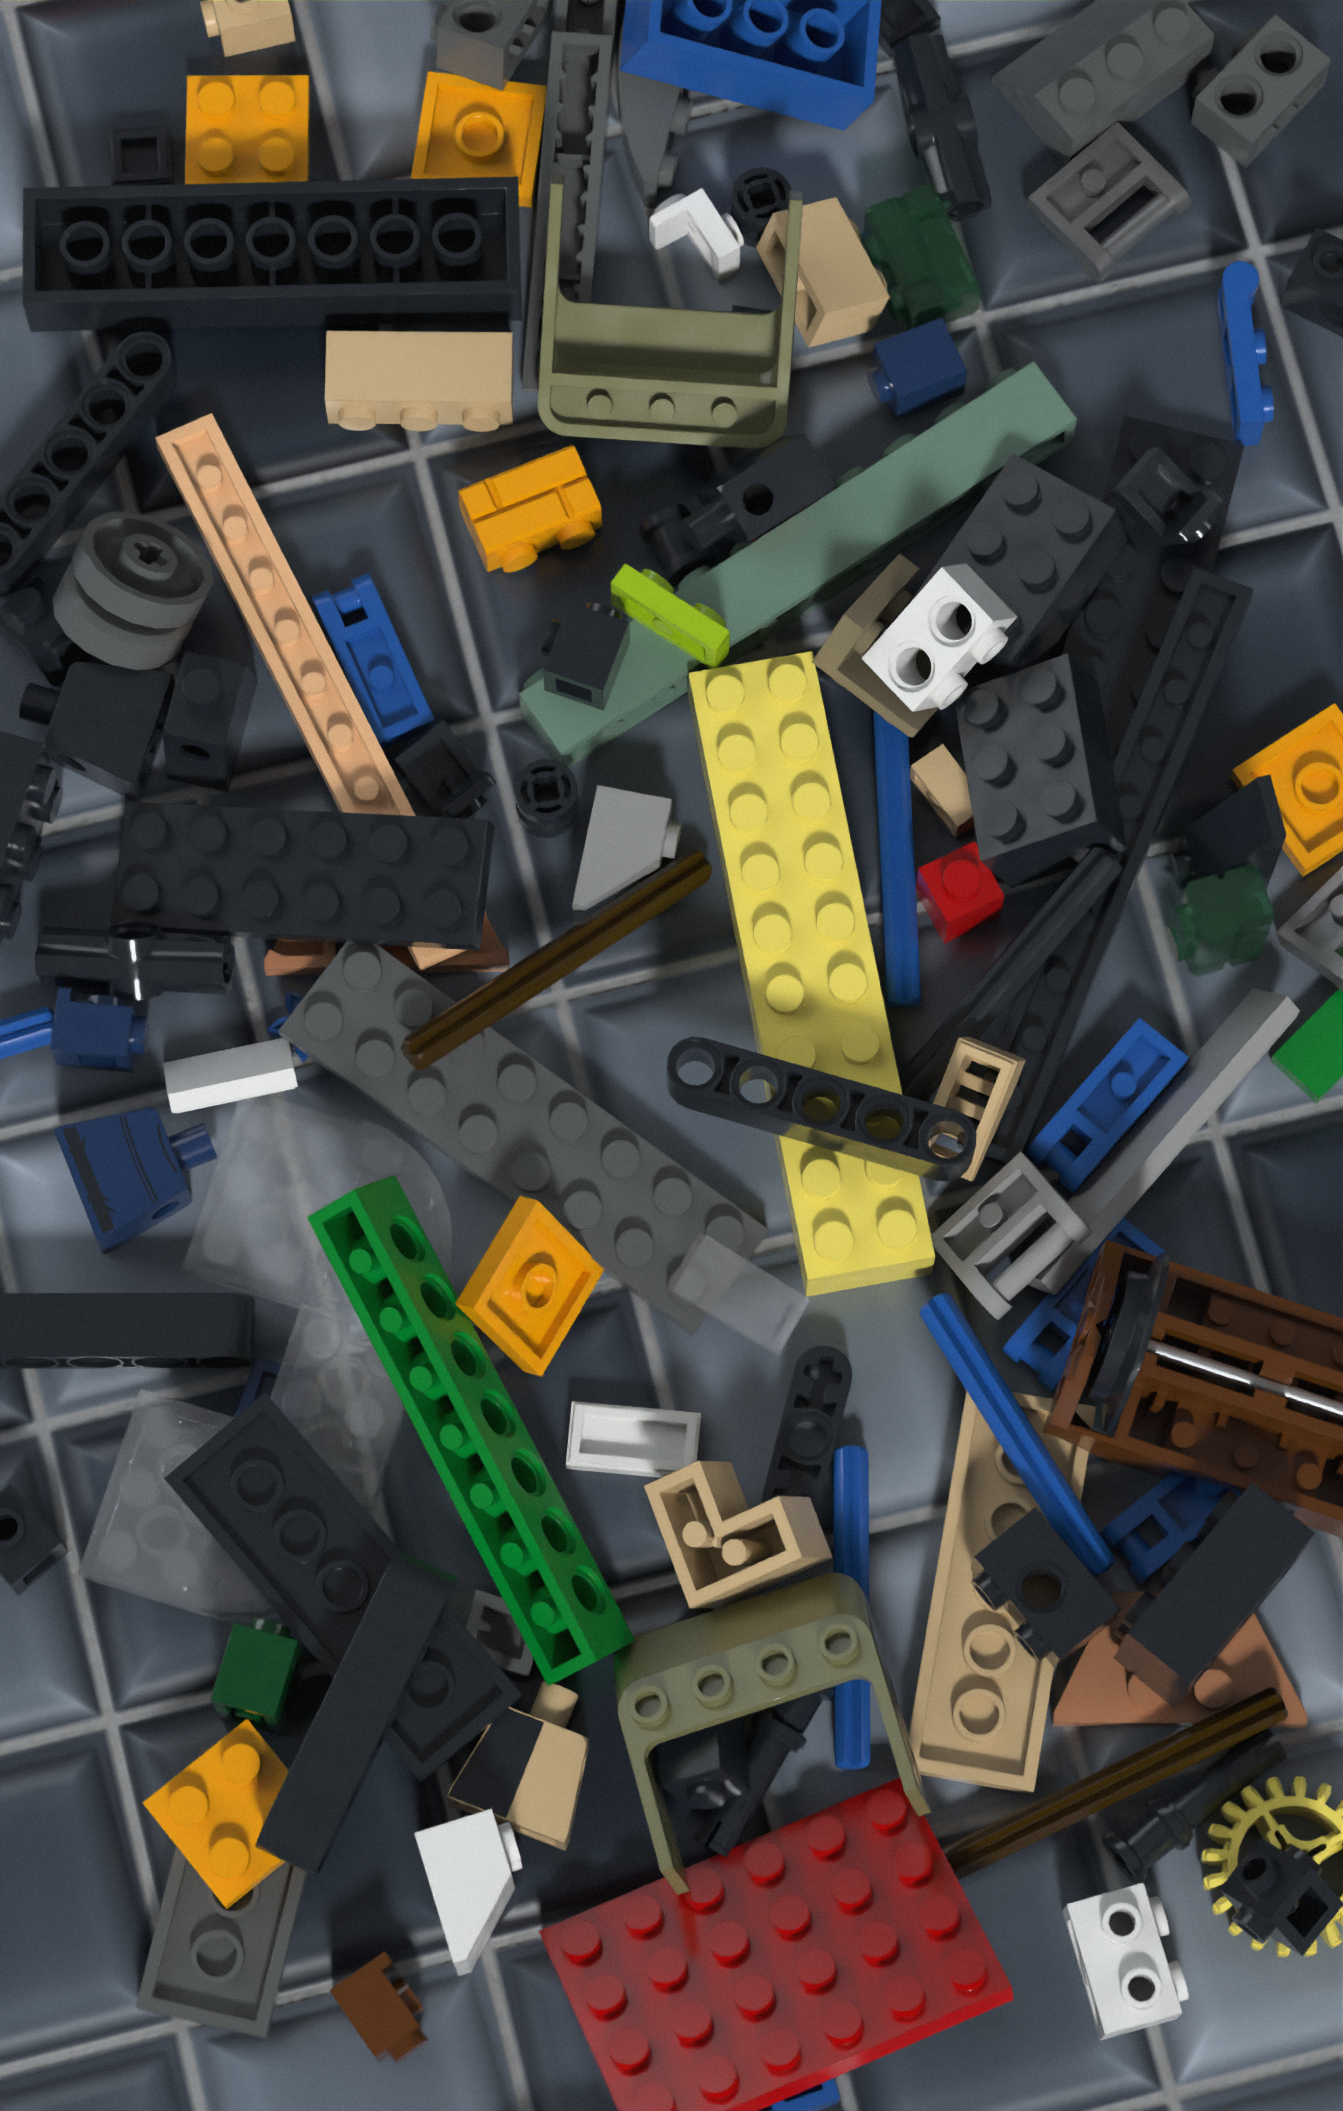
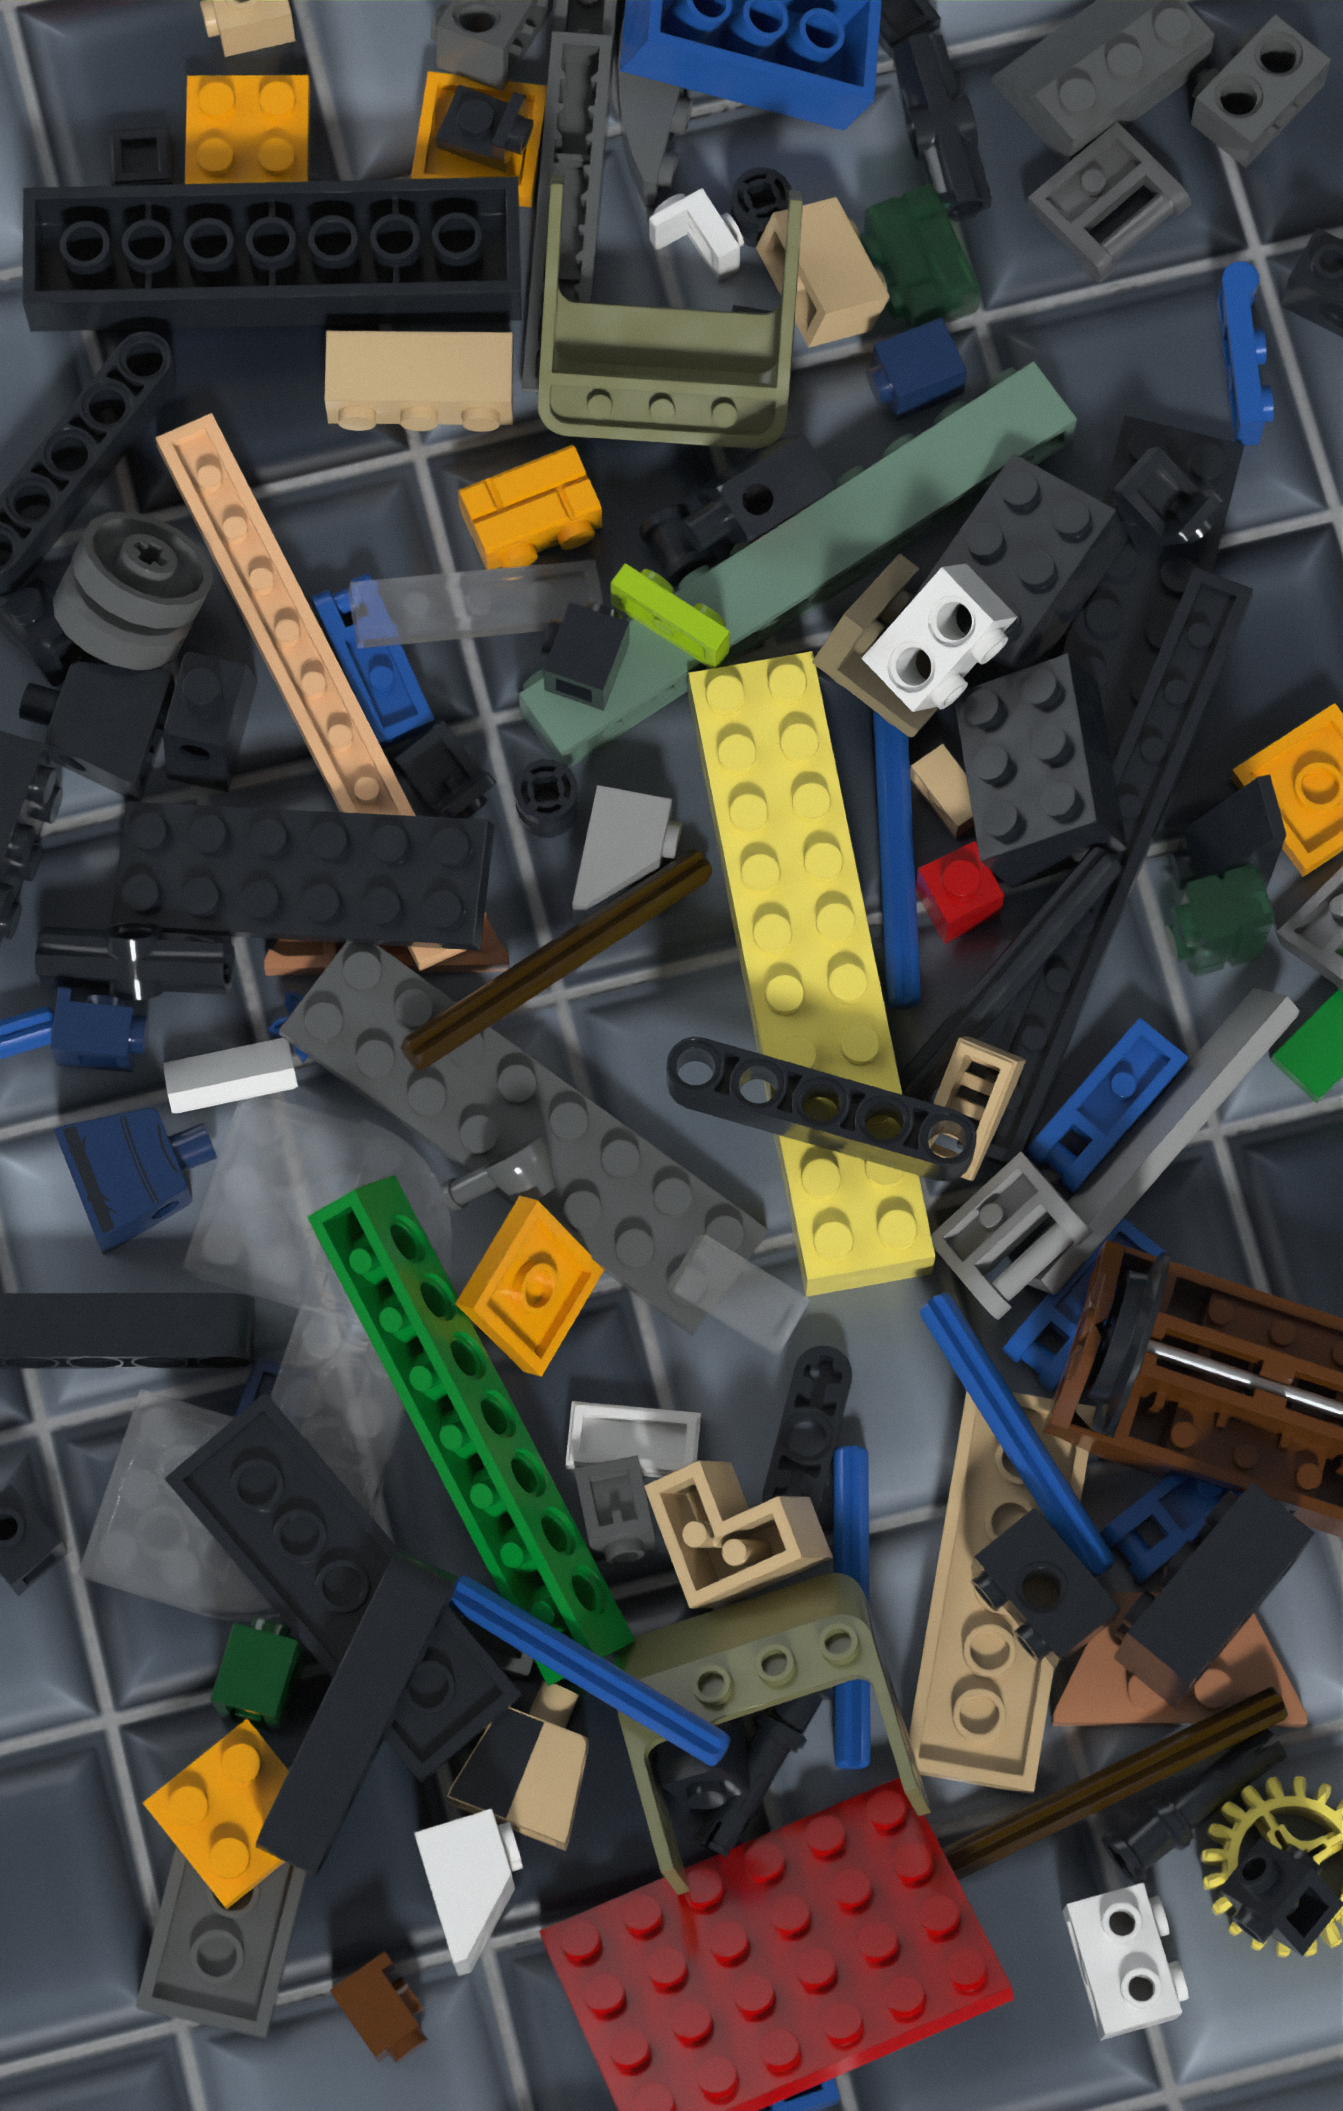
none -> clear tile [348,560,603,649]
none -> black bracket [436,85,534,172]
none -> dark grey bar [441,1135,556,1211]
none -> blue axle [448,1576,731,1766]
none -> dark grey bracket [574,1455,656,1565]

